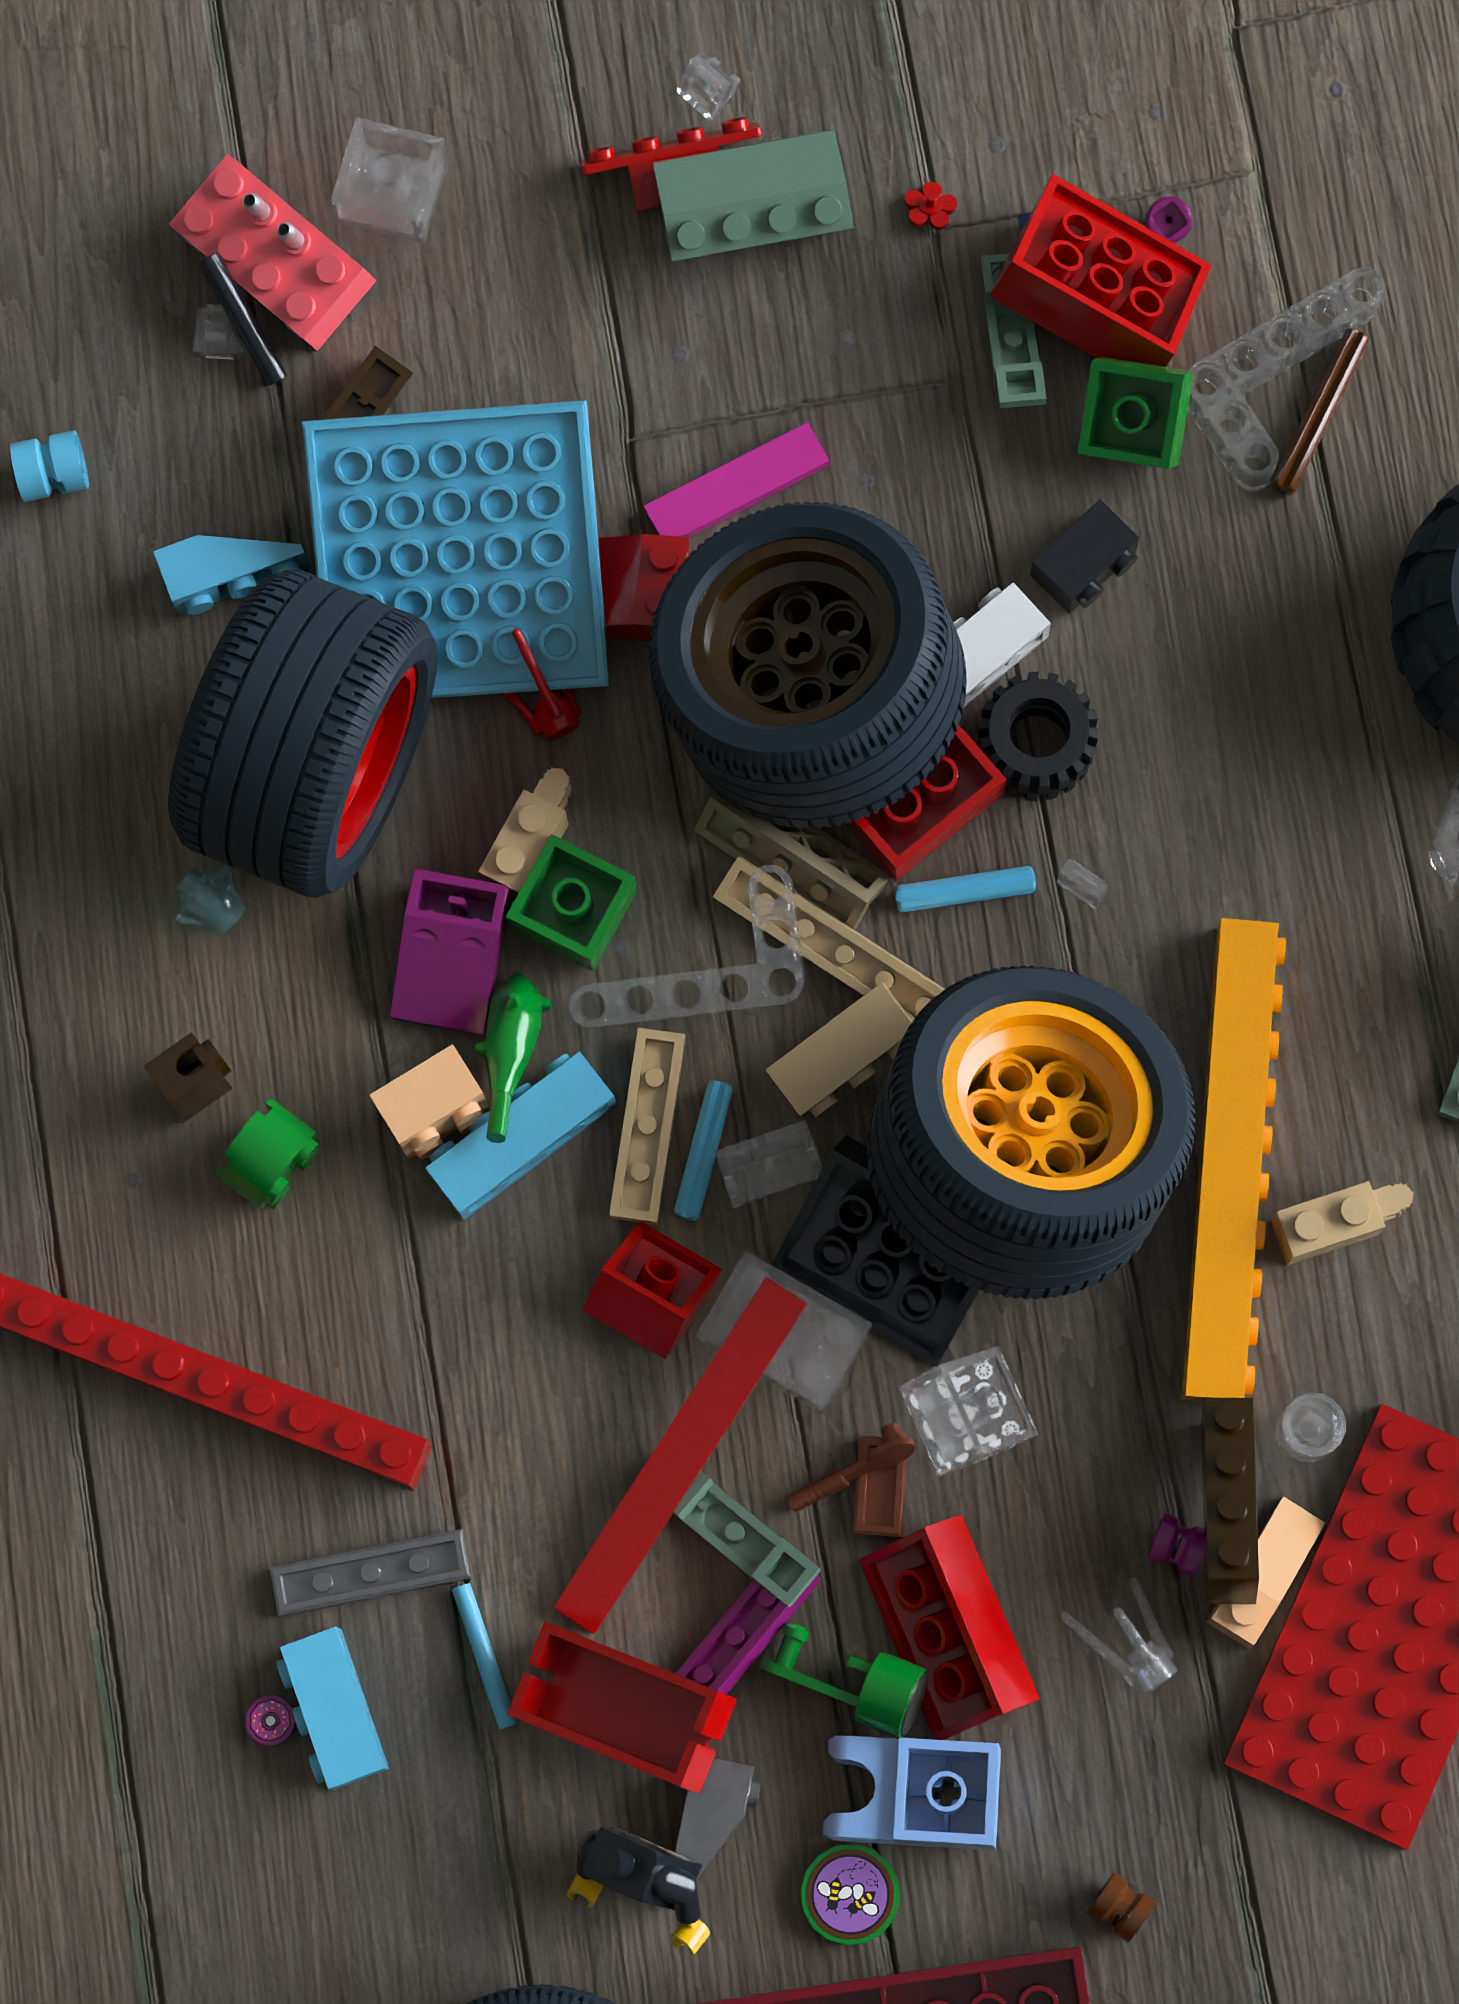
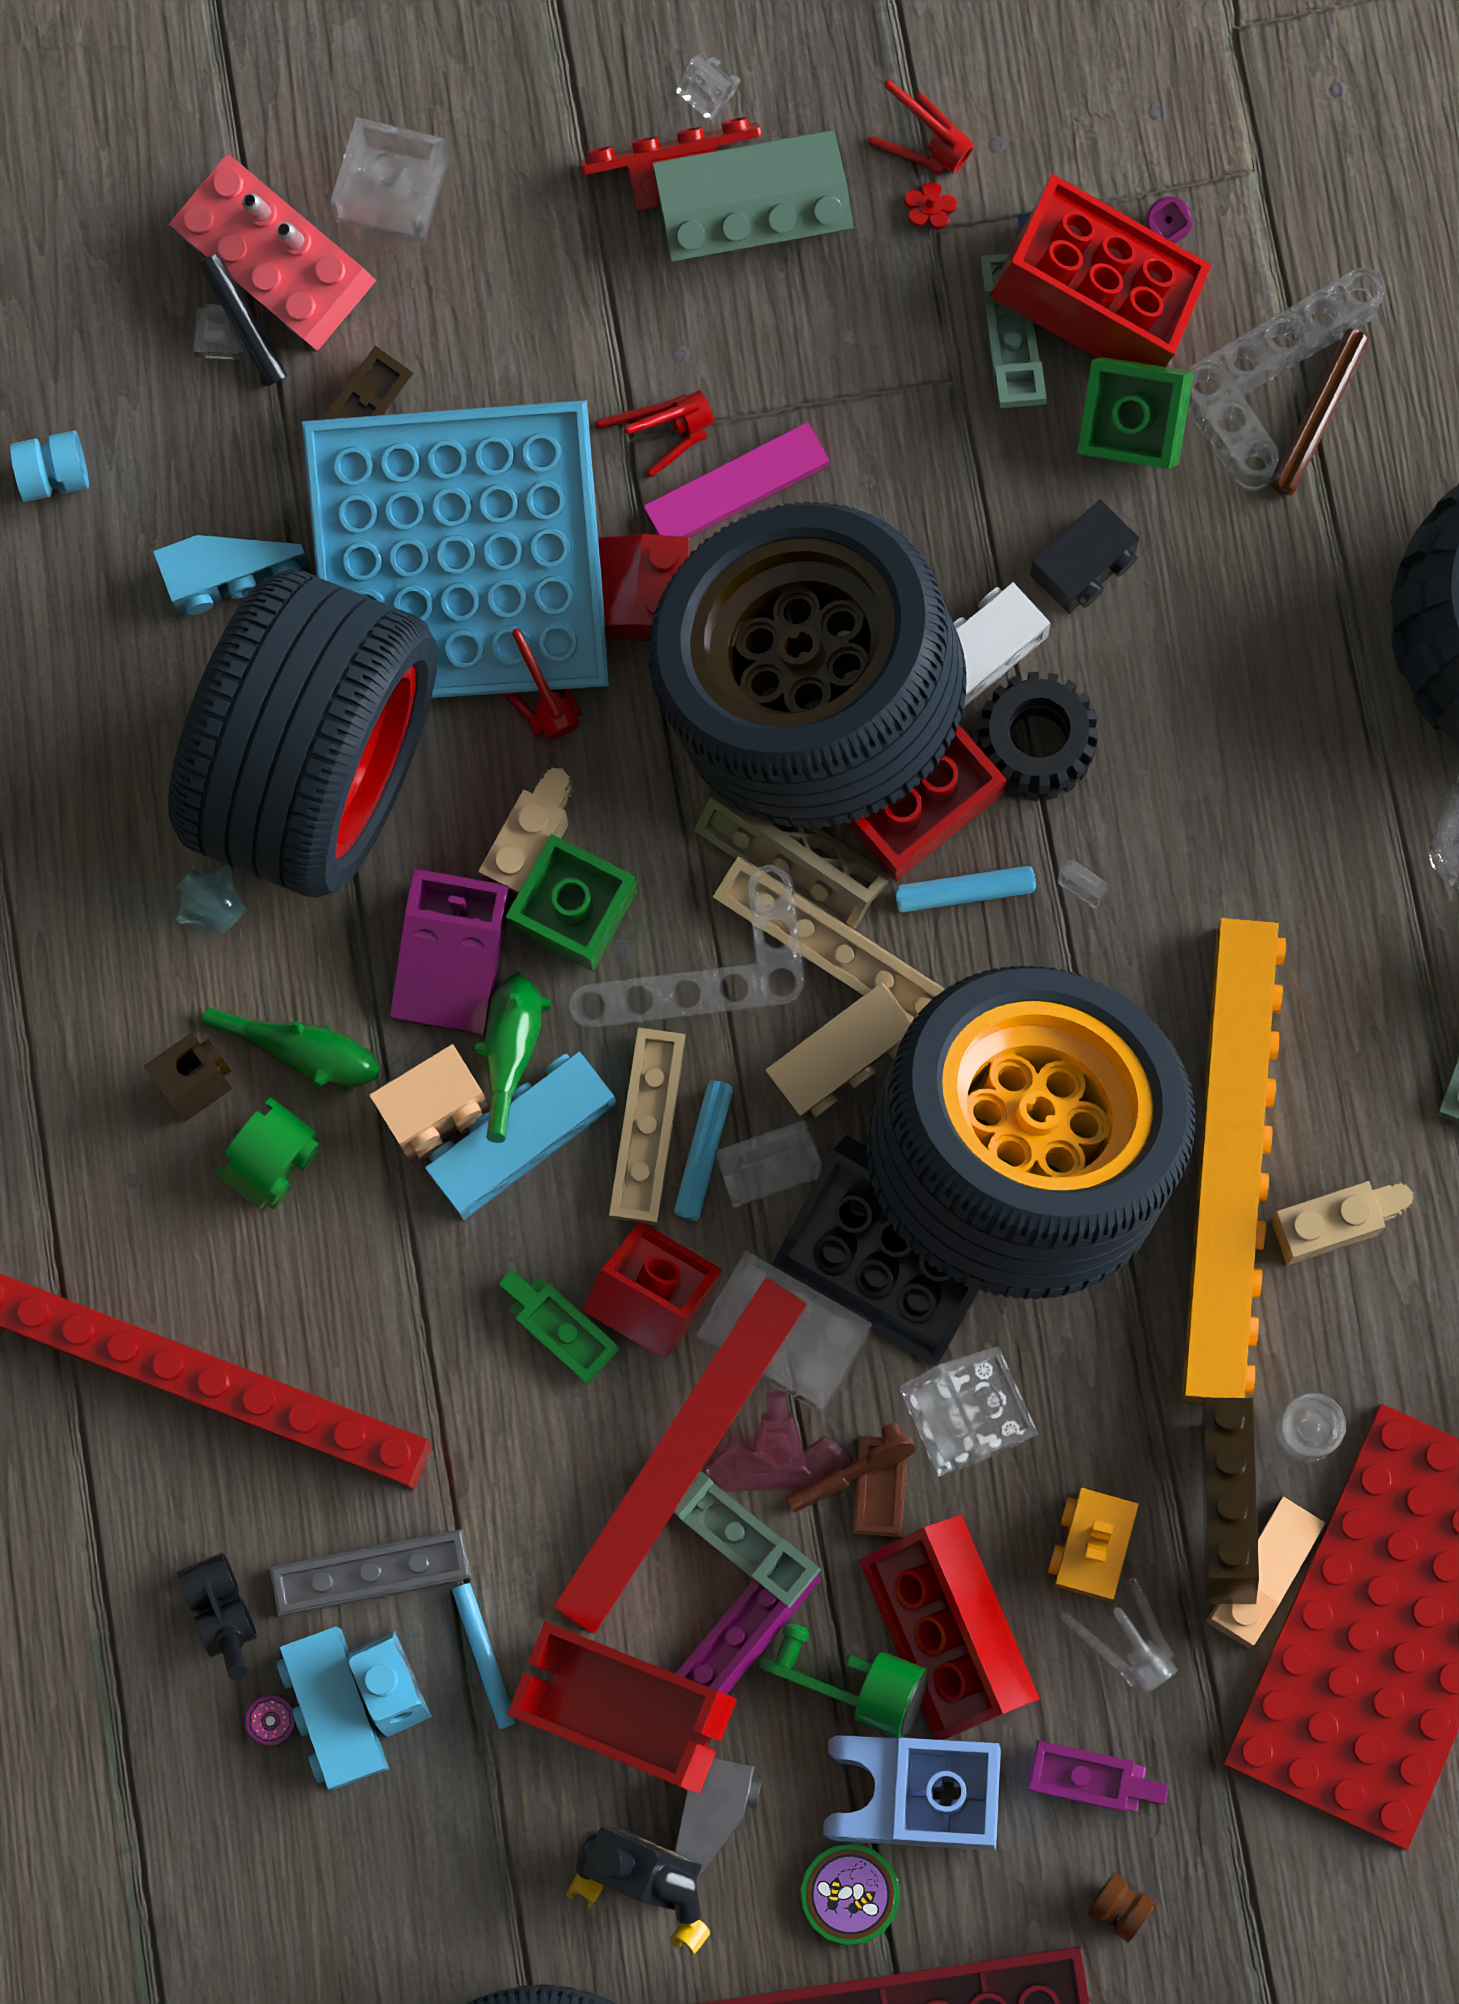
magenta wheel [1147,1513,1204,1577] -> none
none -> black beam [177,1552,257,1680]
none -> green piece [202,1007,381,1091]
none -> medium azure torso [347,1631,432,1738]
none -> green hinge [498,1269,620,1385]
none -> red plant [595,390,715,478]
none -> clear pink piece [706,1390,853,1491]
none -> red plant [868,80,975,176]
none -> magenta hinge [1027,1740,1169,1812]
none -> light orange brick [1047,1488,1139,1603]

